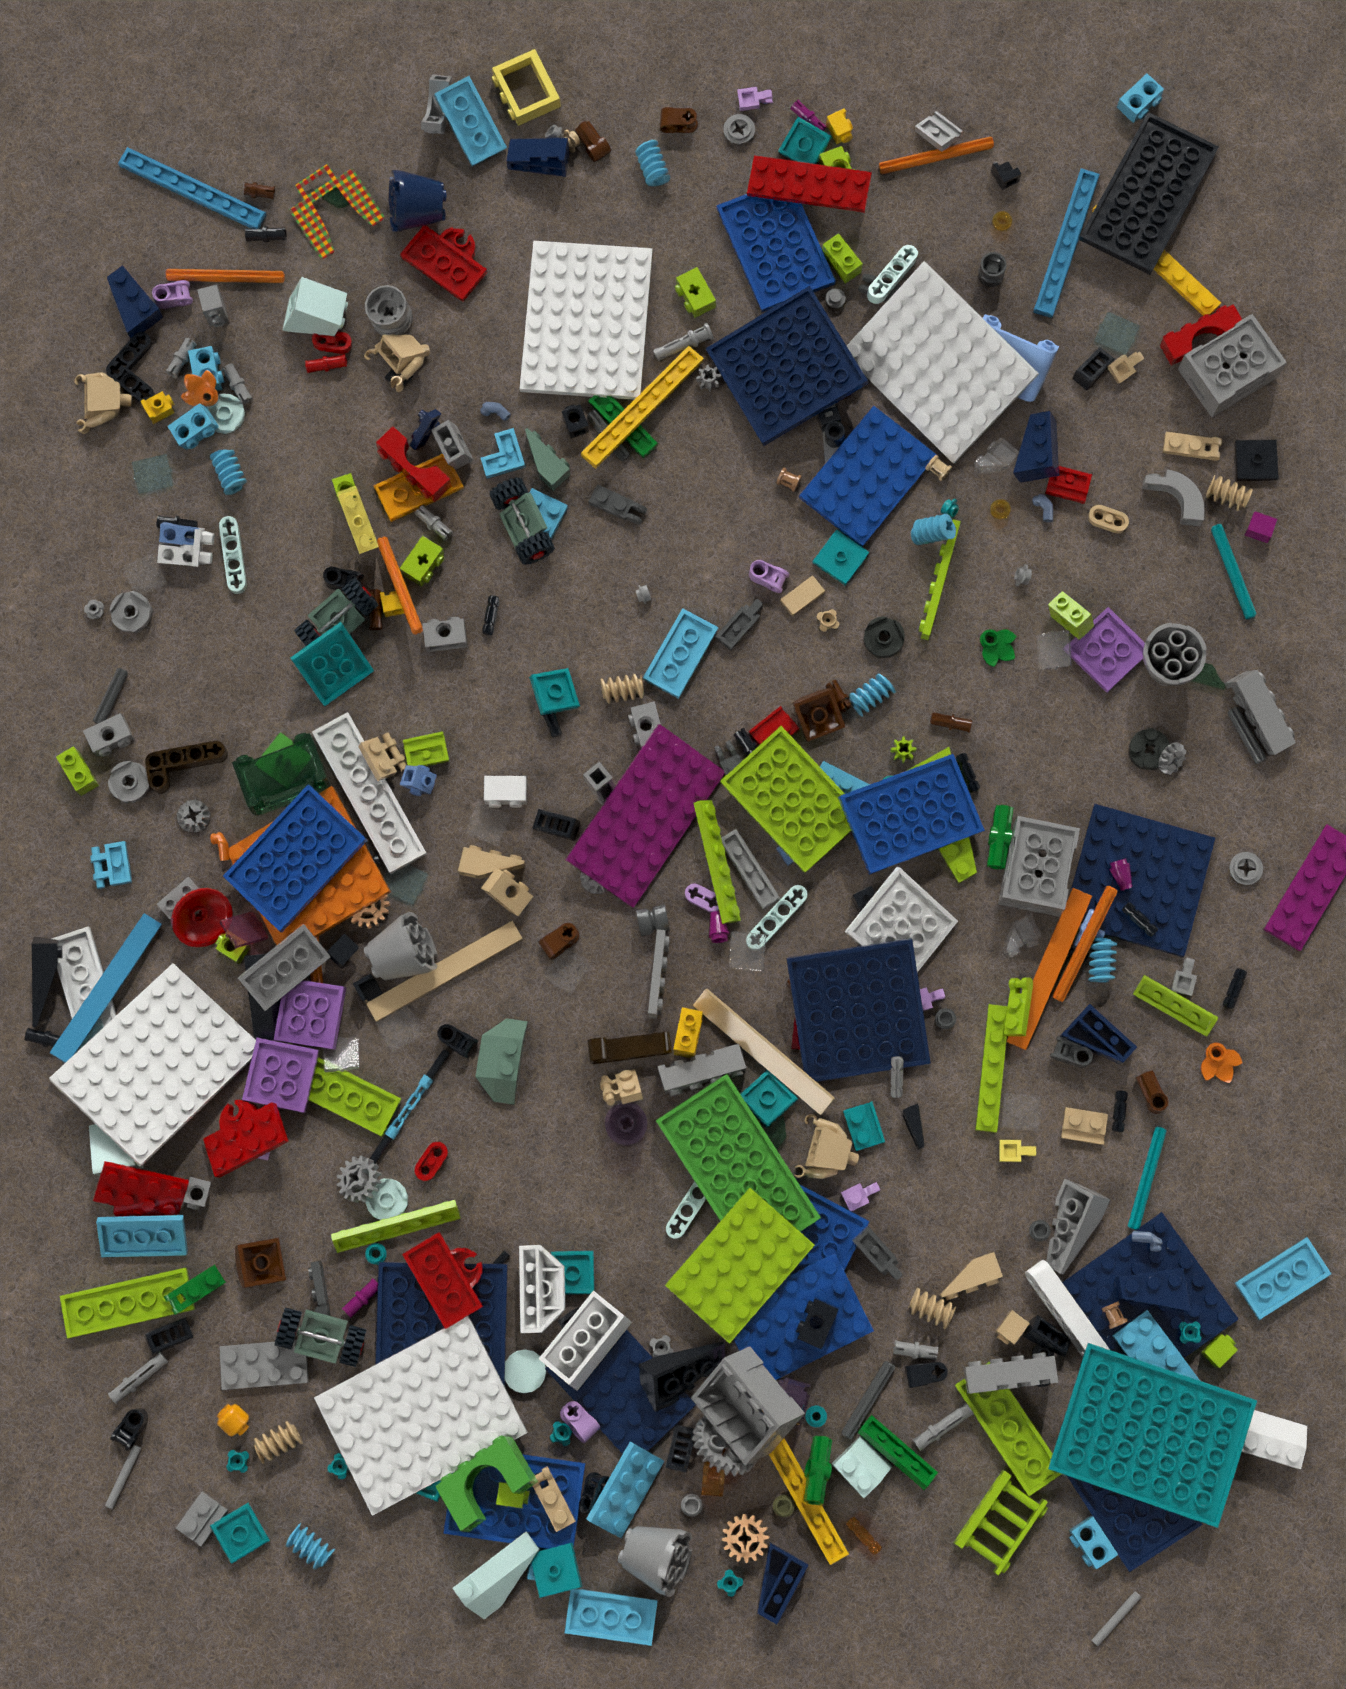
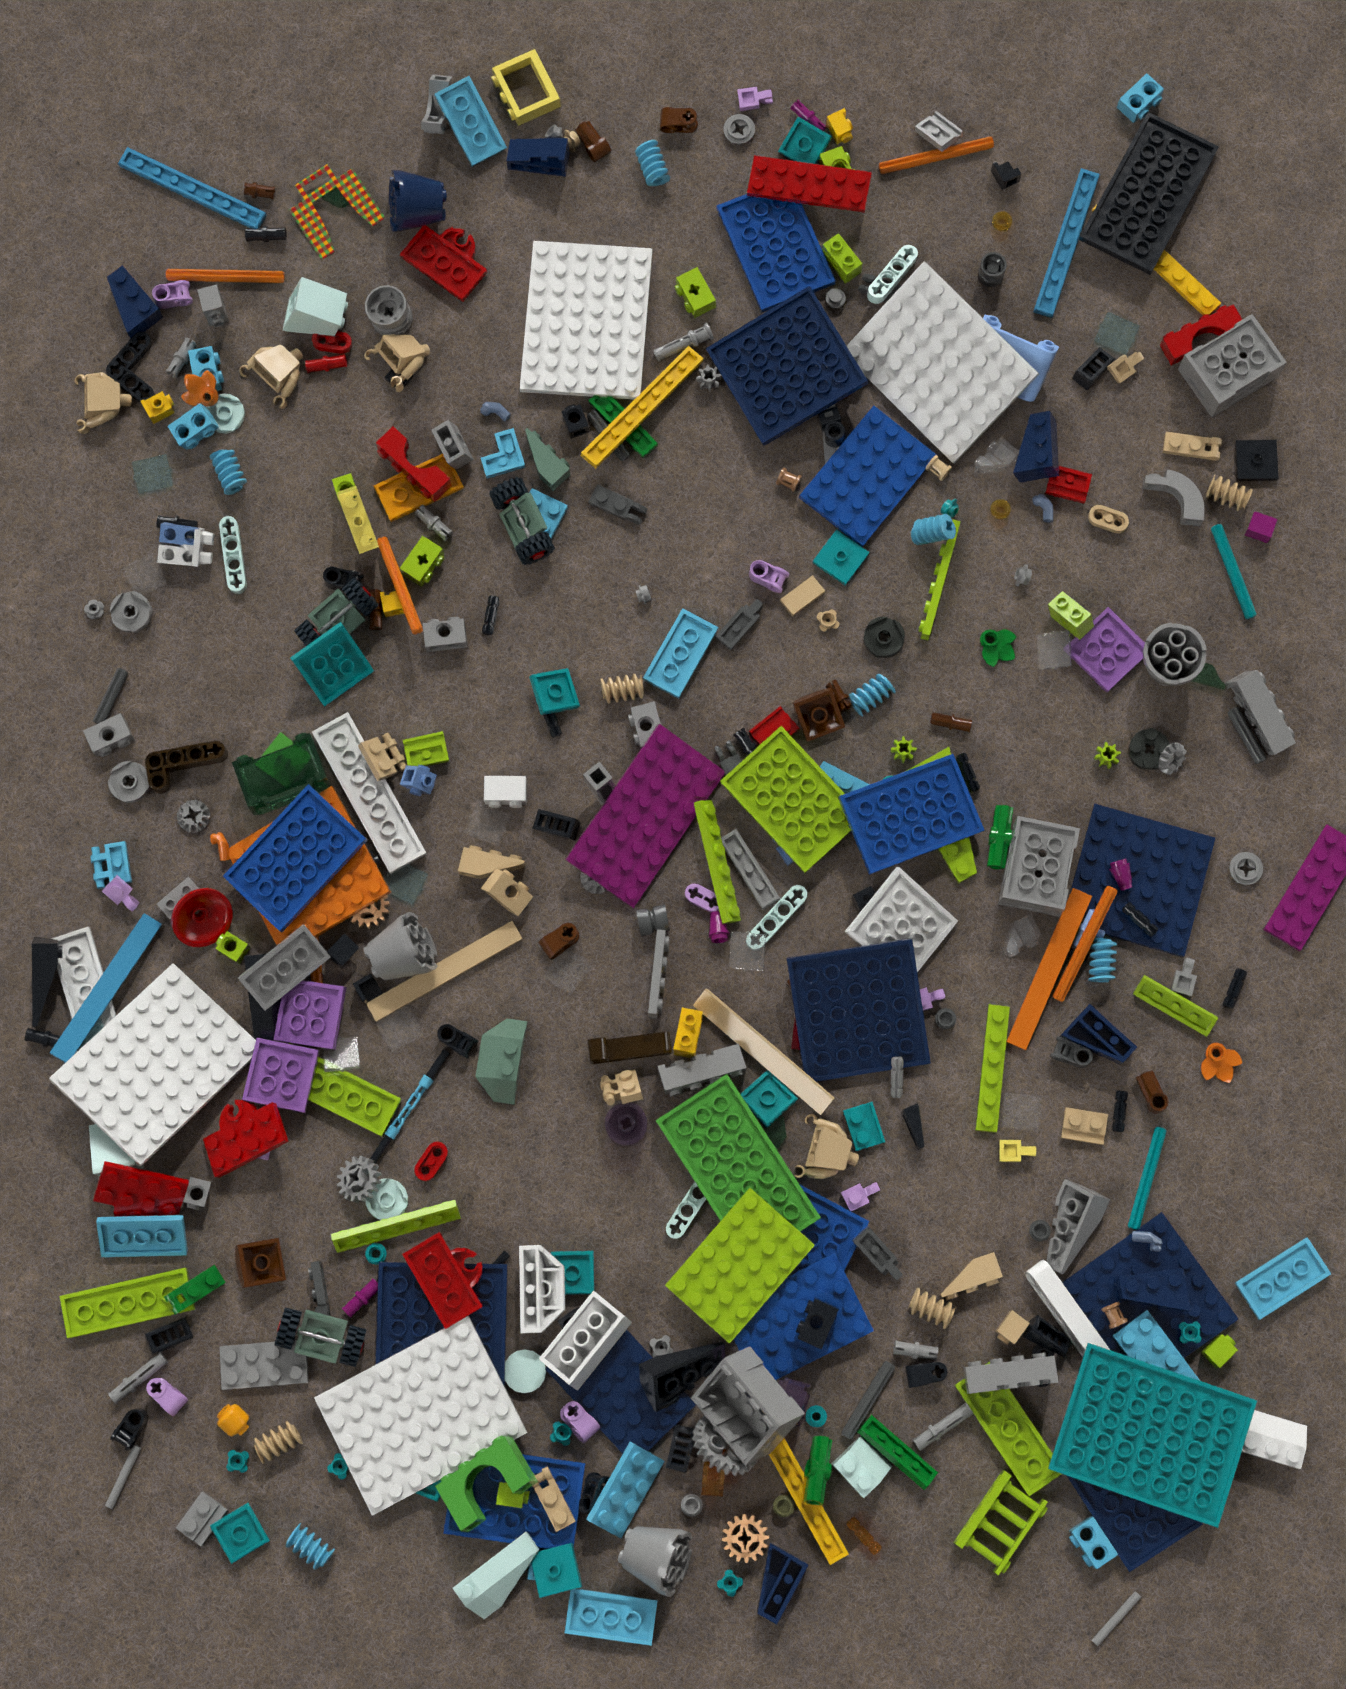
lime brick [56,746,99,796] -> none
clear pink piece [220,911,268,948] -> none
light grey pin [222,363,253,404] -> none
dark blue plate [409,409,442,450] -> none
lime plate [1004,977,1033,1037] -> none
none -> lavender plate [102,875,139,912]
none -> lavender piece [146,1378,188,1417]
none -> tan torso [239,345,303,409]
none -> lime gear [1094,742,1121,769]

